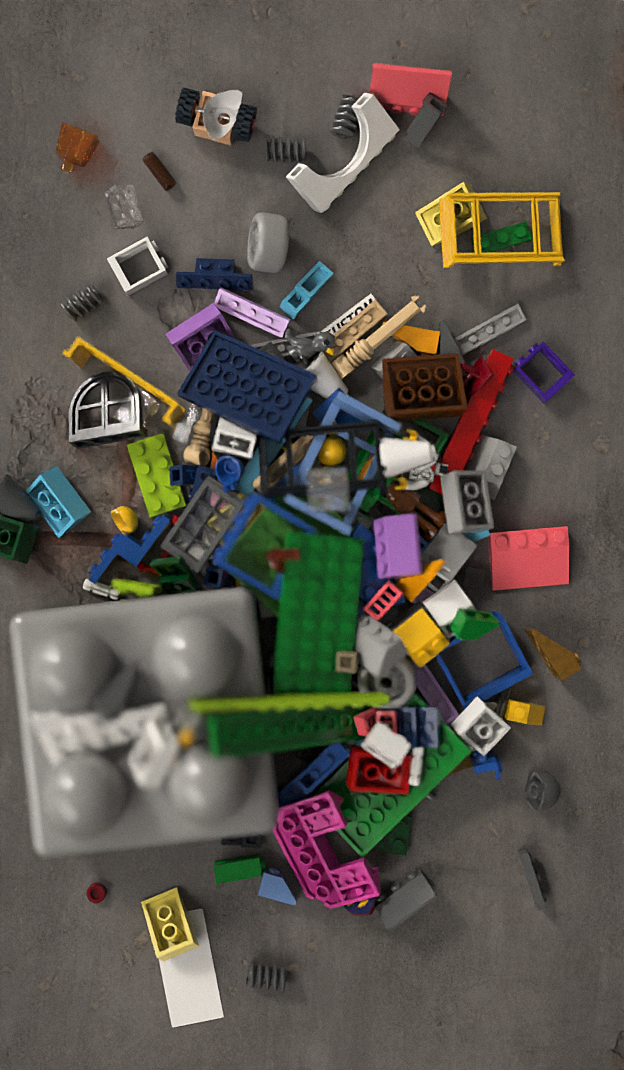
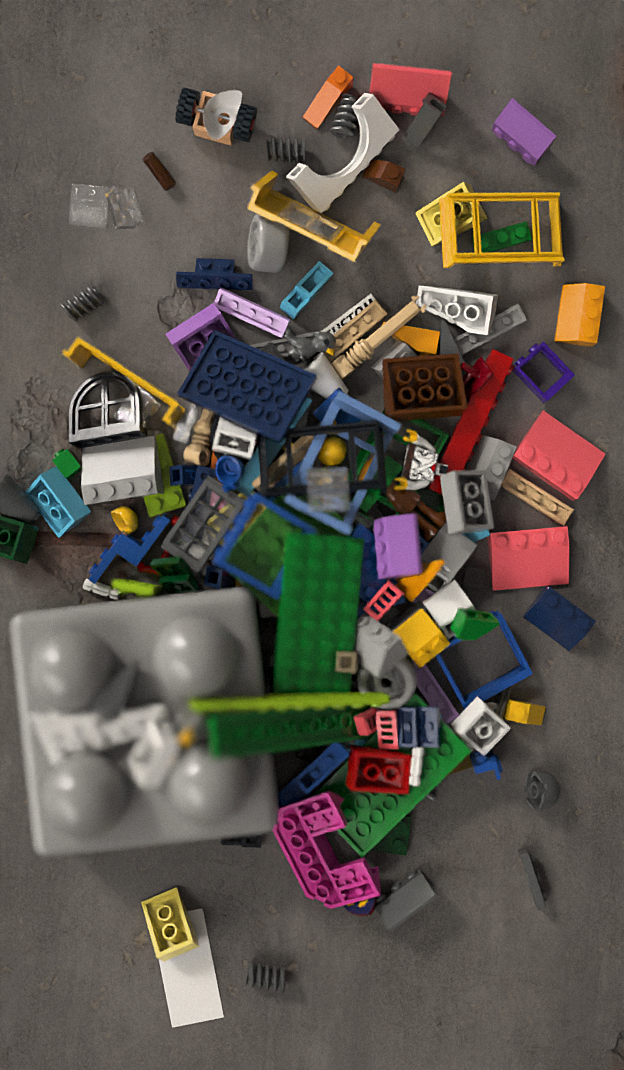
clear orange torso [56,122,99,173] -> none
dark red tile [86,882,107,903] -> none
white window [107,237,168,296] -> none
green window [213,853,266,887] -> none
medium blue slope [258,867,297,906] -> none
clear red piece [265,548,300,574] -> none
white brick [361,722,411,769] -> none
white cone [380,438,436,478] -> none
pearl gold slope [524,627,582,681] -> none
none -> green brick [52,449,82,480]
none -> clear slope [68,184,111,228]
none -> light grey slope [81,436,164,505]
none -> yellow piece [248,171,381,261]
none -> orange slope [303,65,354,130]
none -> reddish brown slope [362,159,406,193]
none -> white wedge [416,285,498,335]
none -> medium lavender slope [492,98,556,166]
none -> tan tile [501,469,574,526]
none -> coral slope [512,410,605,501]
none -> dark blue slope [522,586,596,651]
none -> light orange slope [554,283,605,347]

